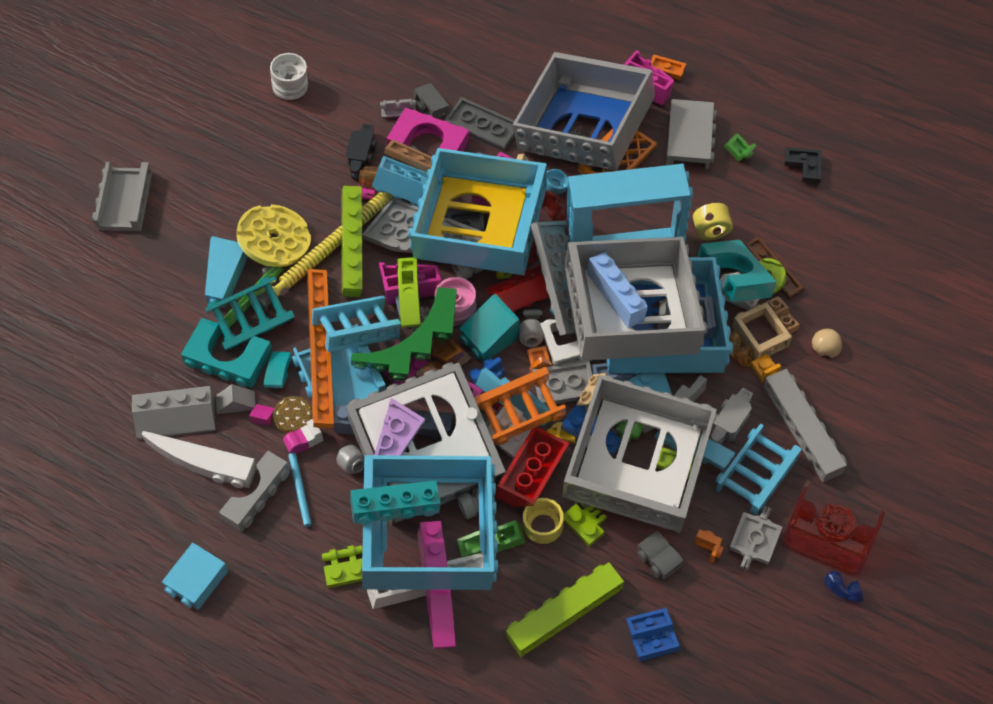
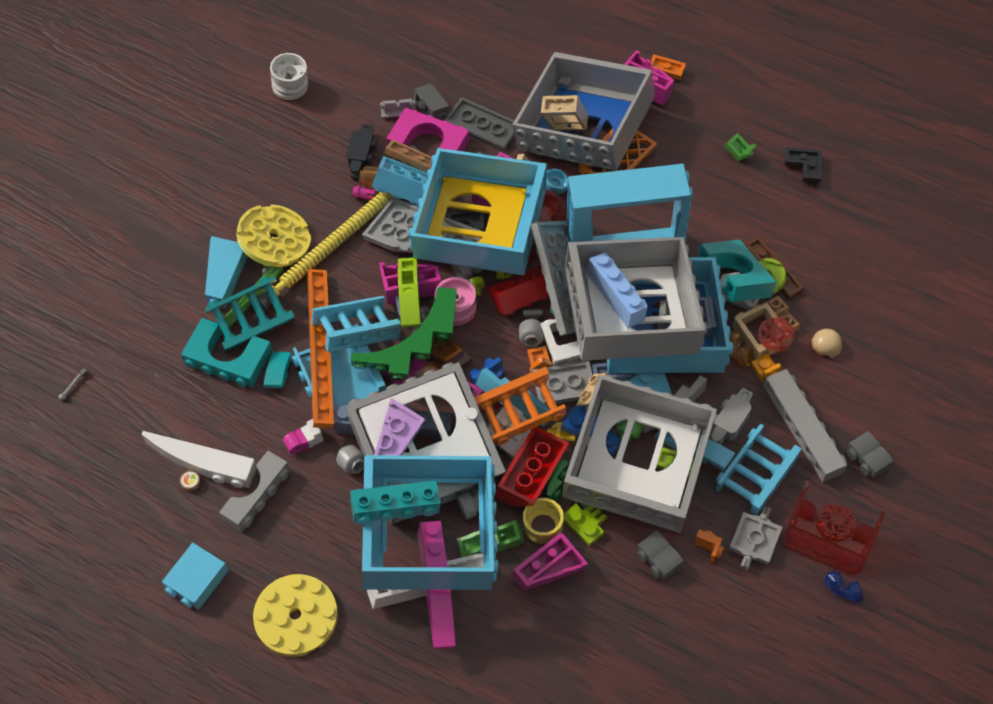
light grey panel [92,162,152,232] -> none
light grey slope [132,386,216,440] -> none
light grey slope [216,384,256,414] -> none
dark pink slope [249,404,276,426] -> none
clear yellow tile [273,396,312,433] -> none
medium azure bar [288,453,312,527] -> none
lime plate [322,545,363,588] -> none
lime brick [341,186,362,297] -> none
teal slope [459,294,519,363] -> none
lime brick [506,562,624,657] -> none
blue slope [626,608,680,662] -> none
light grey panel [666,99,717,169] -> none
light yellow piece [692,203,733,240] -> none
none -> light grey hinge [58,368,87,401]
none -> tile [180,471,201,492]
none -> light yellow plate [253,574,338,657]
none -> lime tile [468,277,485,296]
none -> dark pink wedge [511,532,588,592]
none -> tan window [541,95,588,131]
none -> green slope [547,459,569,500]
none -> clear red wheel [758,317,795,351]
none -> dark grey brick [847,431,893,479]

